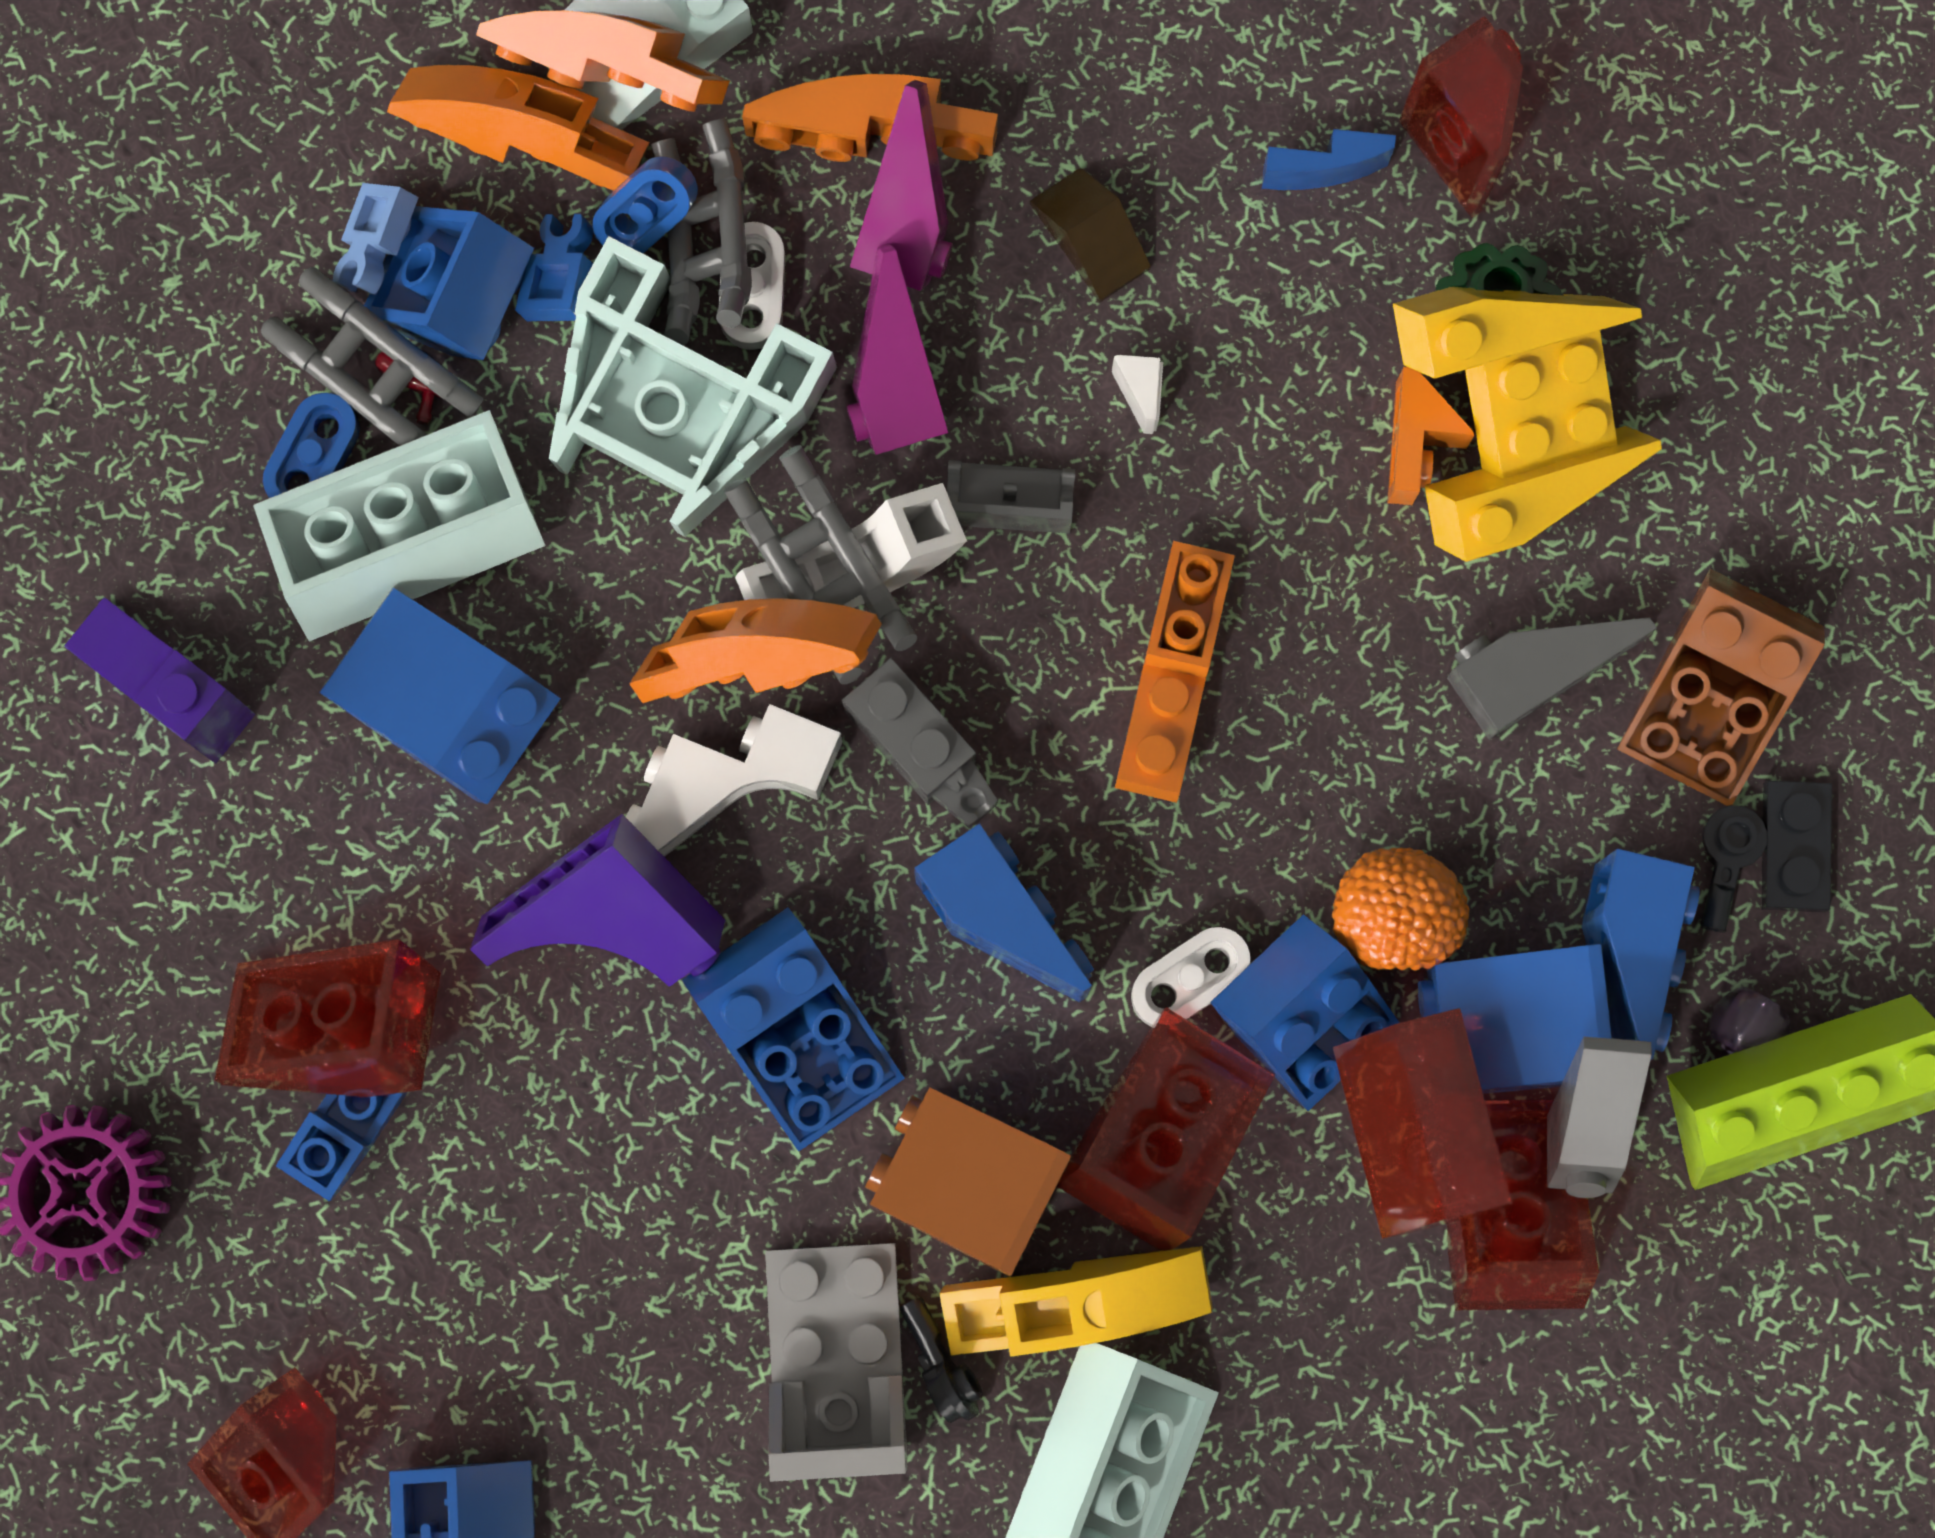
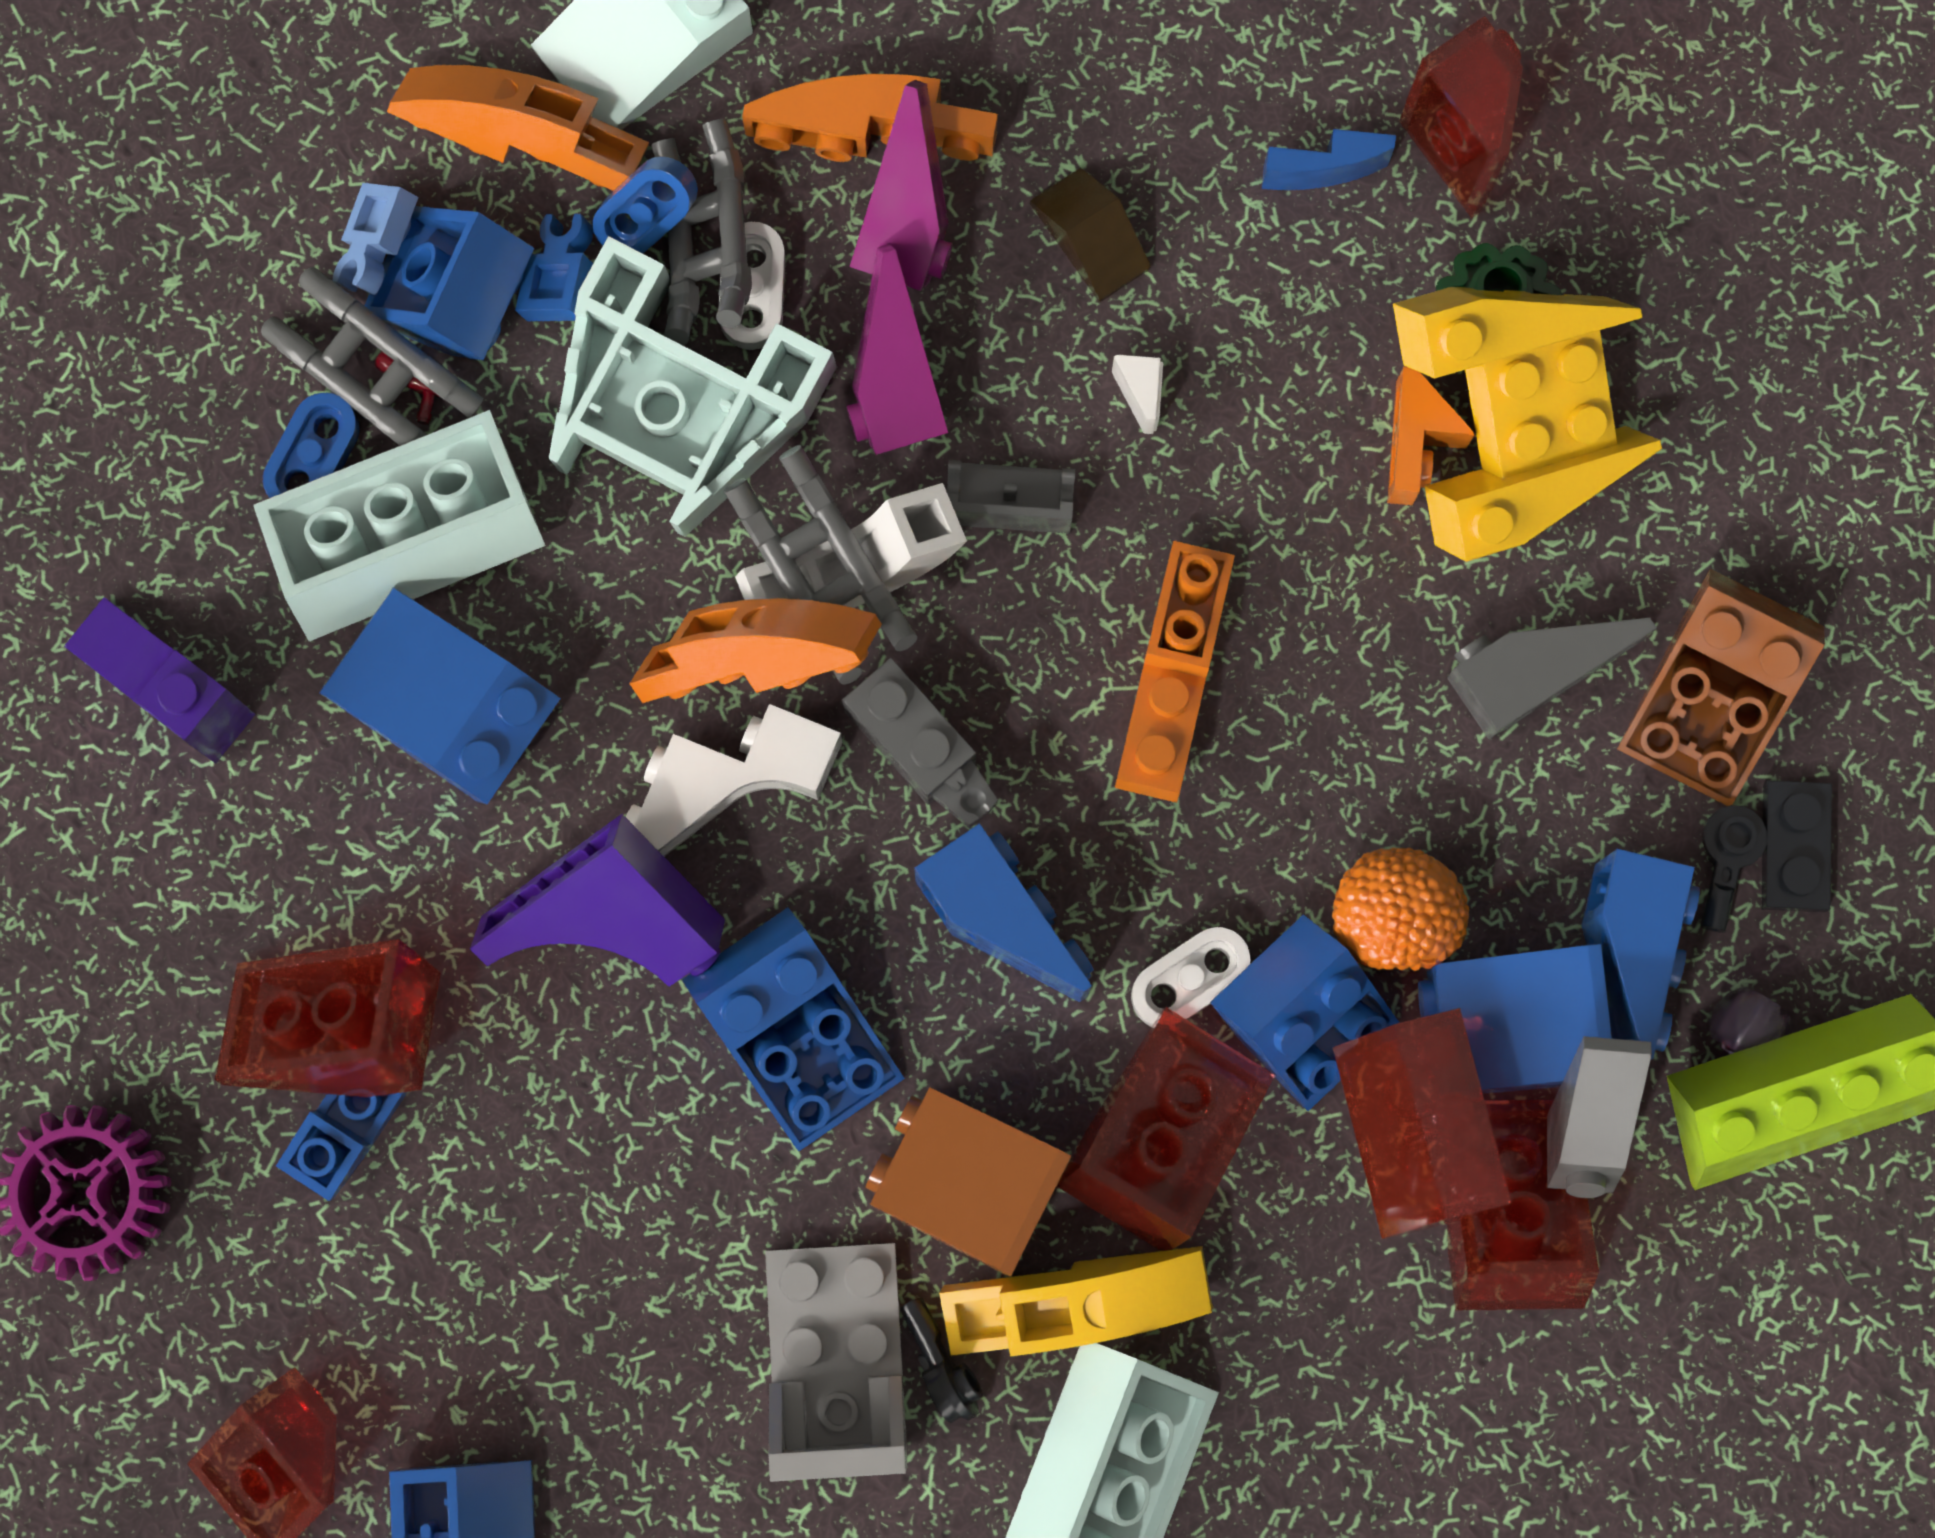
slope [476,10,730,112] -> none

